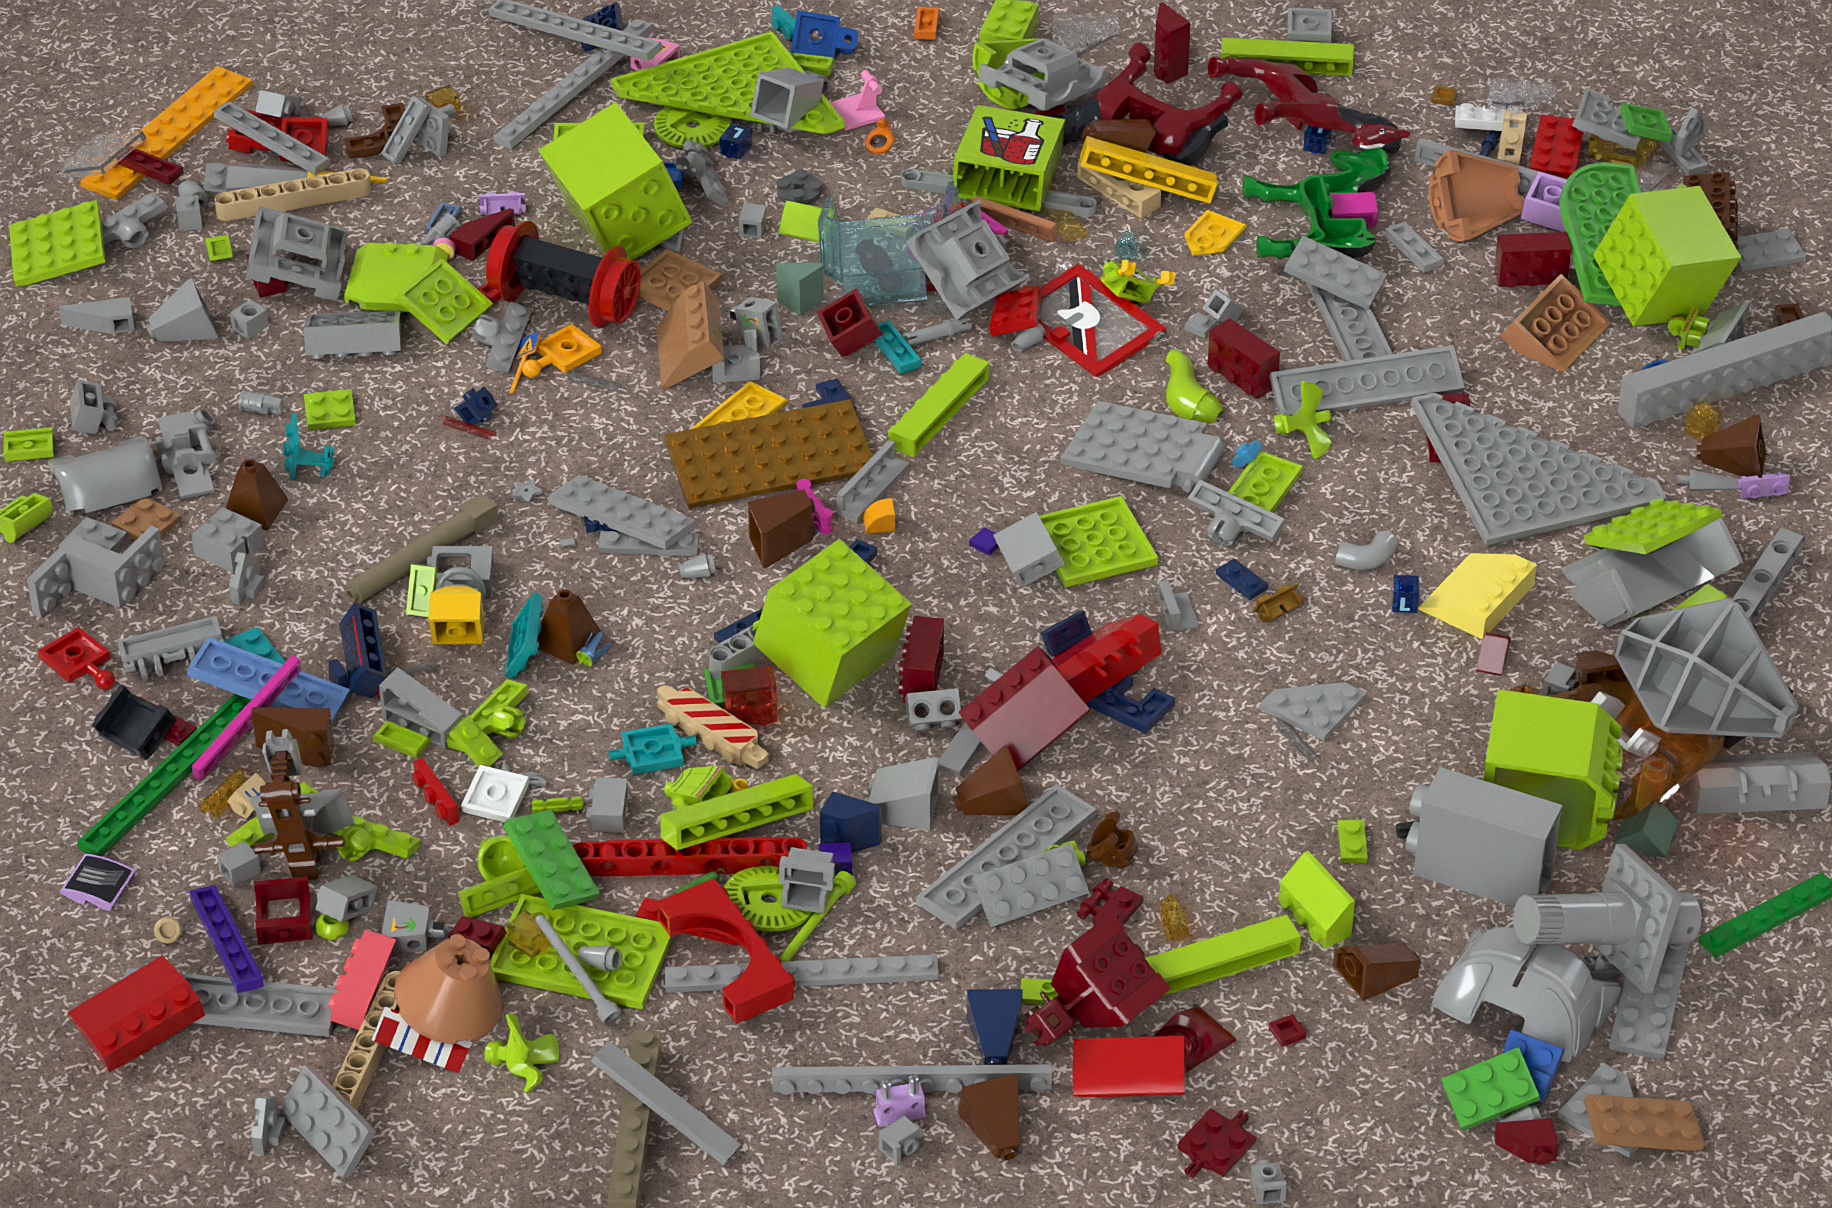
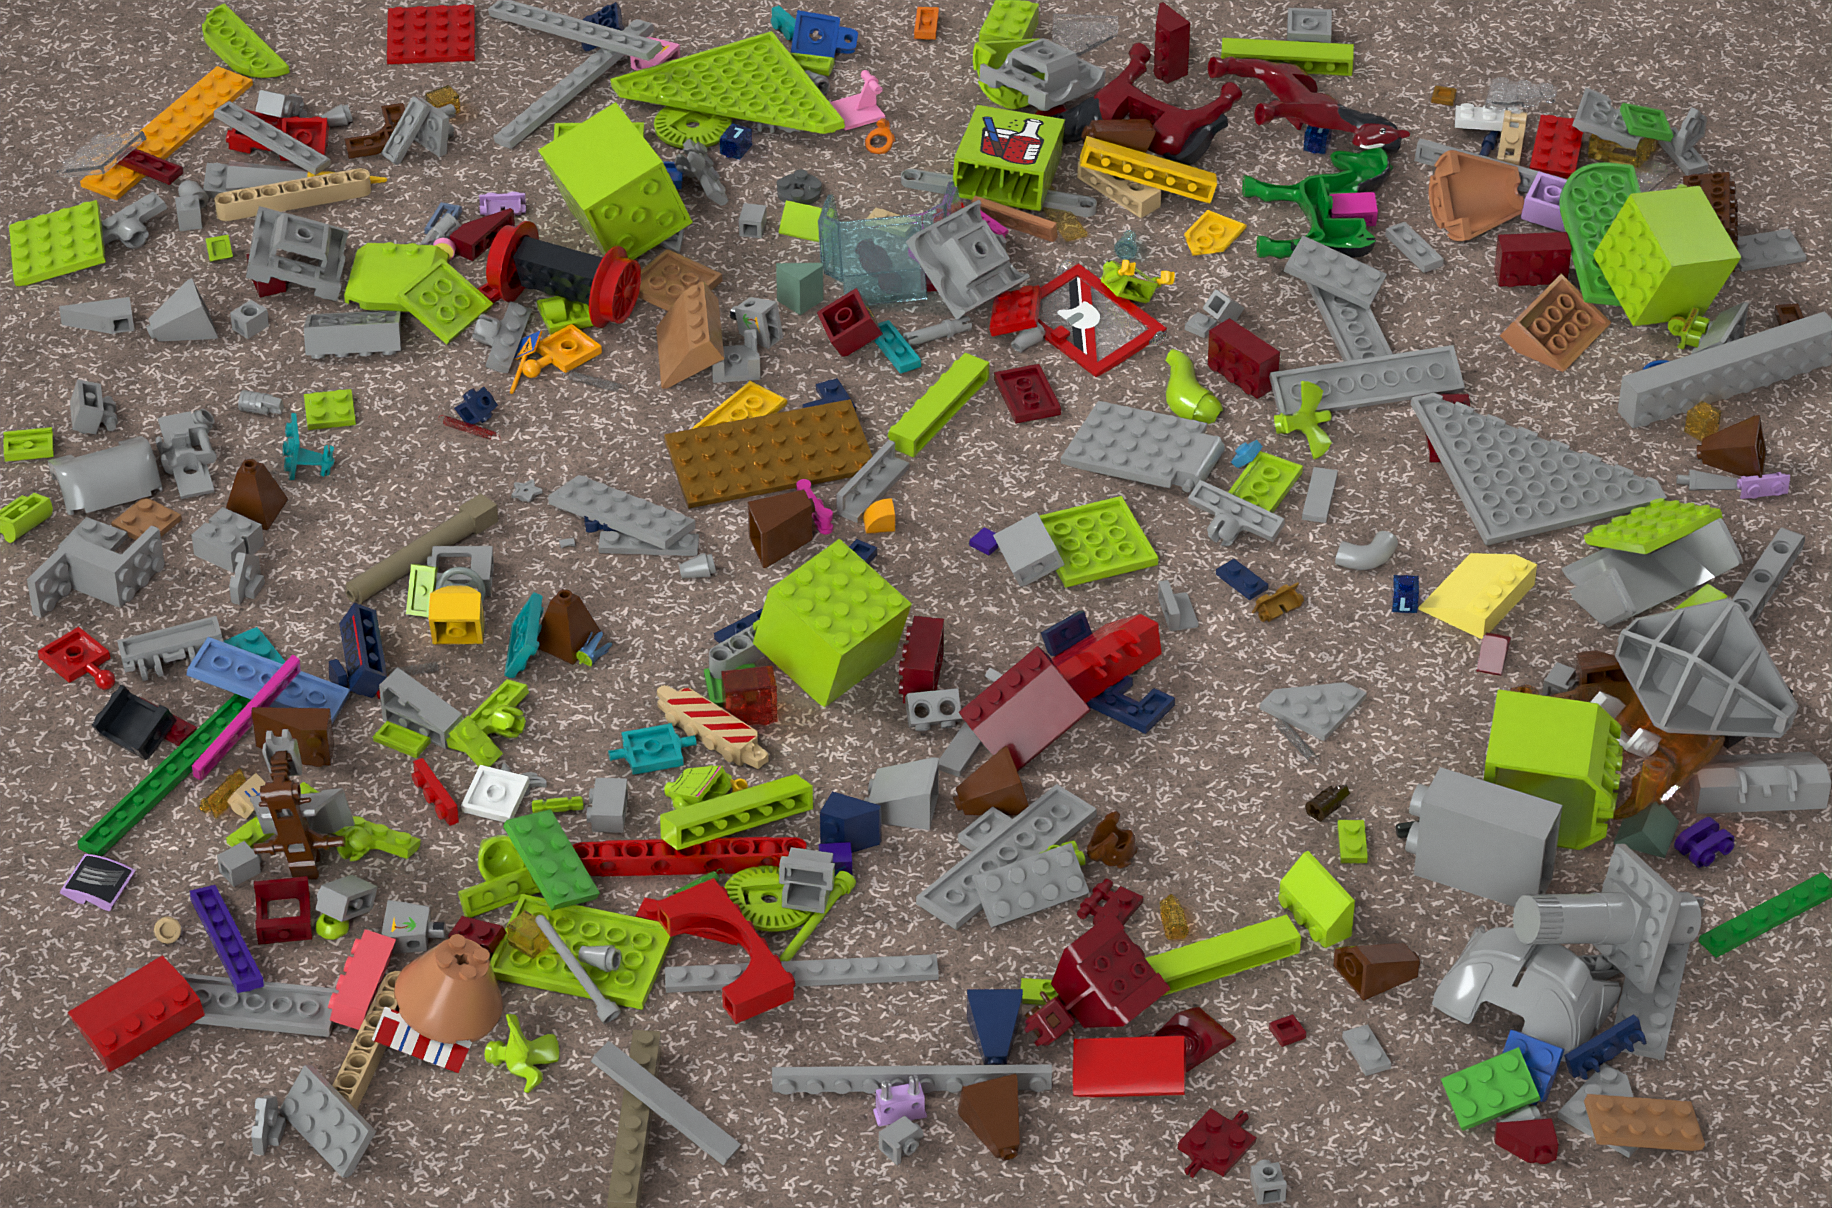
light grey slope [750,67,824,129] -> none
none -> lime plate [202,3,290,78]
none -> red plate [387,4,475,65]
none -> lime plate [537,296,593,335]
none -> light grey plate [958,807,1012,851]
none -> dark red plate [994,364,1061,424]
none -> light grey tile [1302,467,1338,523]
none -> dark brown hinge [1305,785,1350,822]
none -> light grey plate [1342,1024,1391,1076]
none -> dark blue plate [1564,1014,1647,1080]
none -> dark purple brick [1674,817,1735,868]

